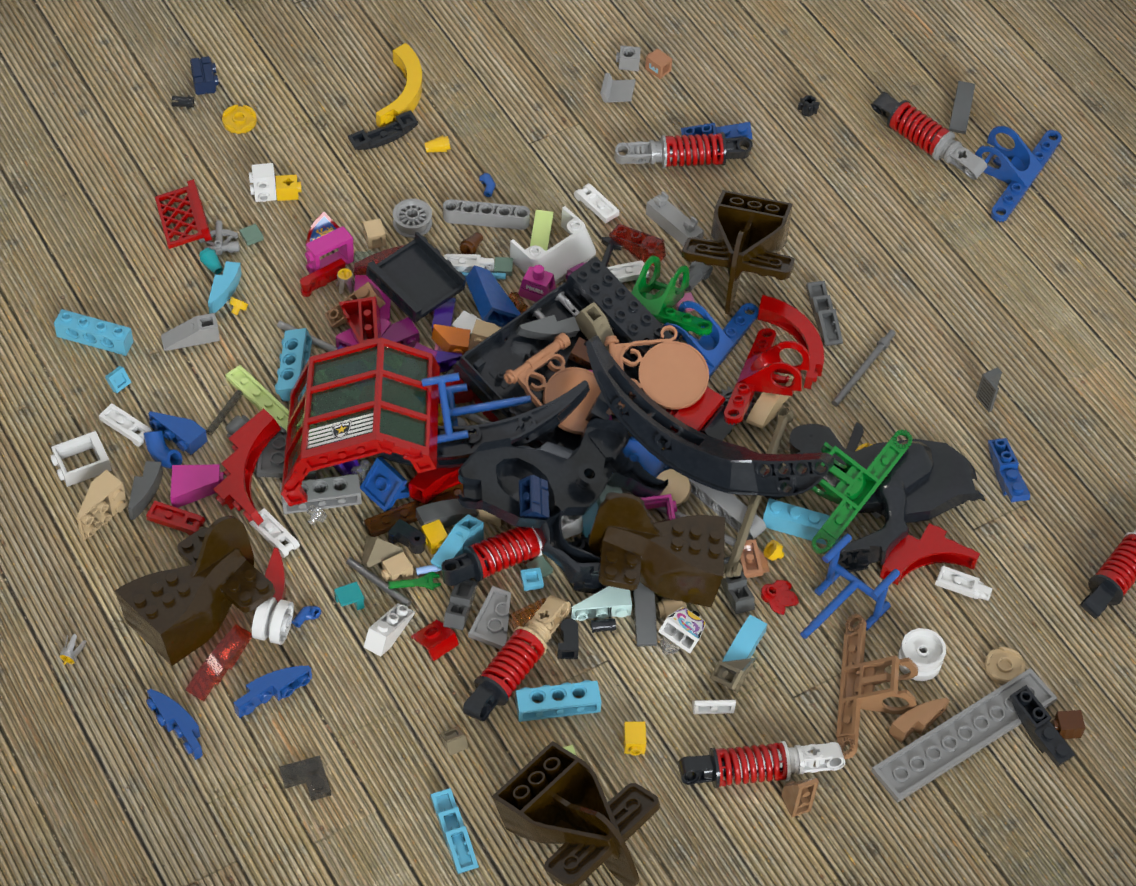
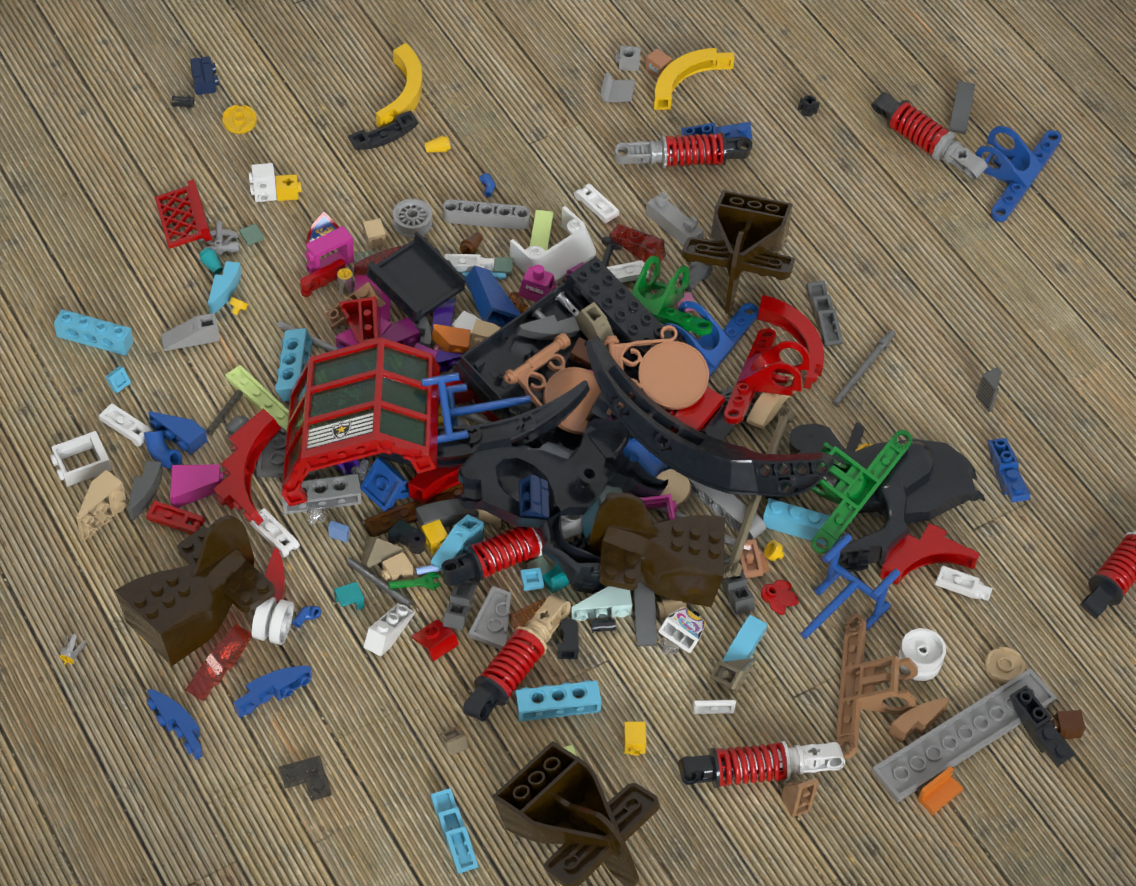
none -> medium blue tile [328,521,350,543]
none -> dark grey slope [415,316,431,349]
none -> teal panel [542,563,569,594]
none -> yellow arch [654,48,735,110]
none -> orange panel [918,766,963,815]

